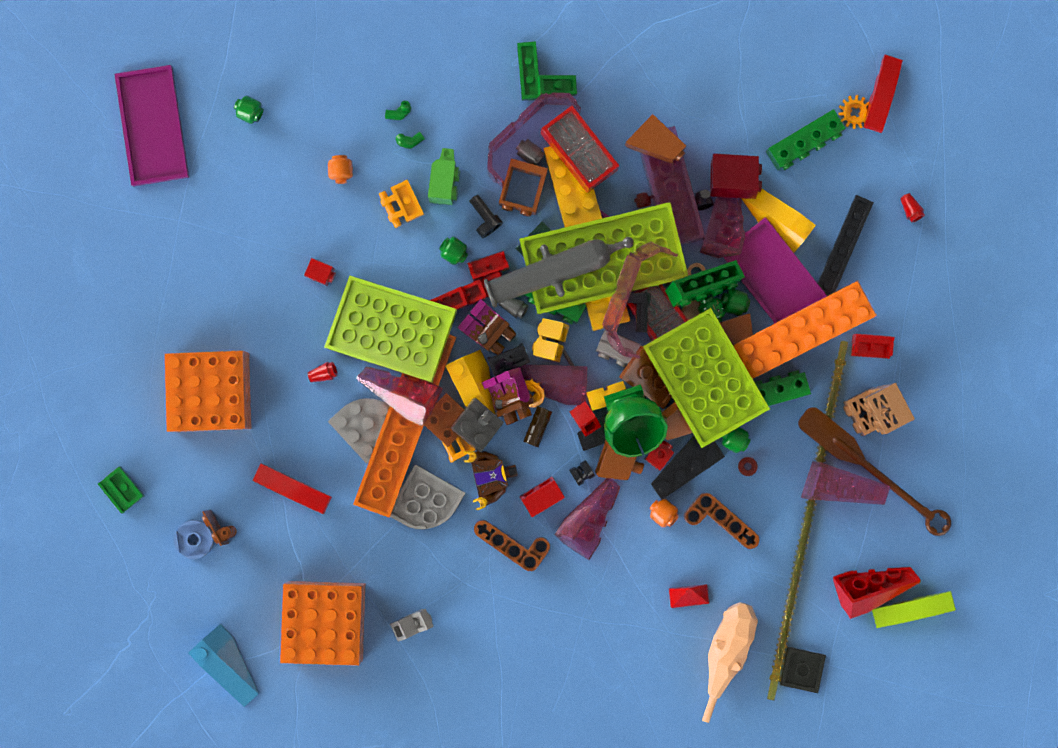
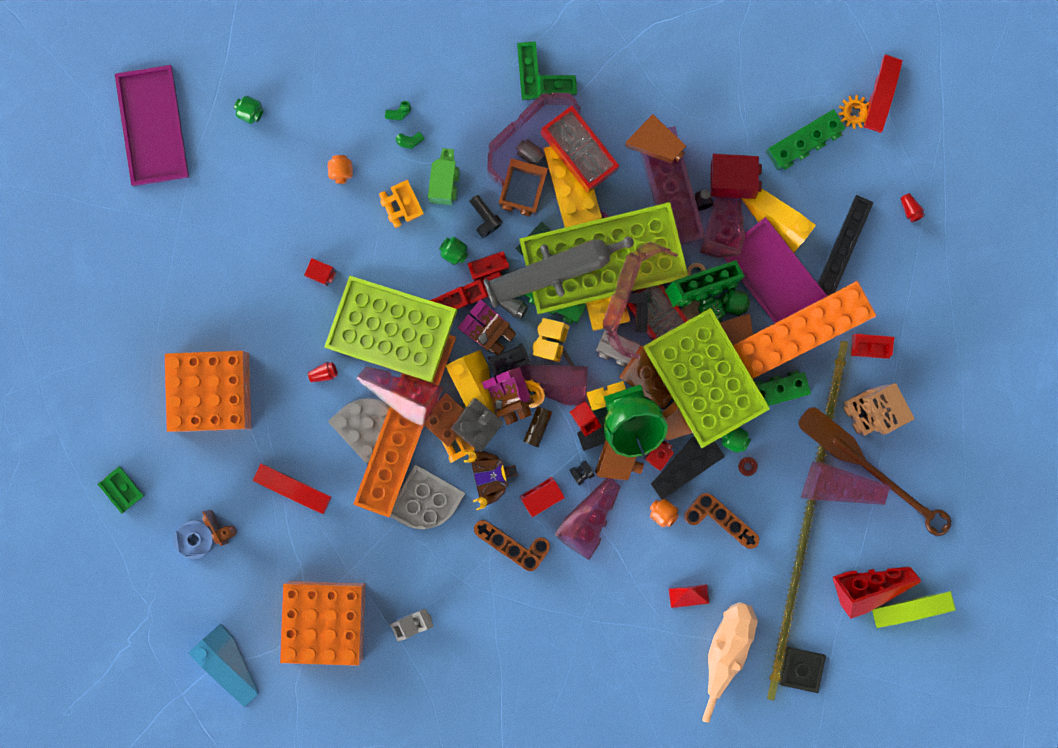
clear red plate [634,193,652,208] -> none

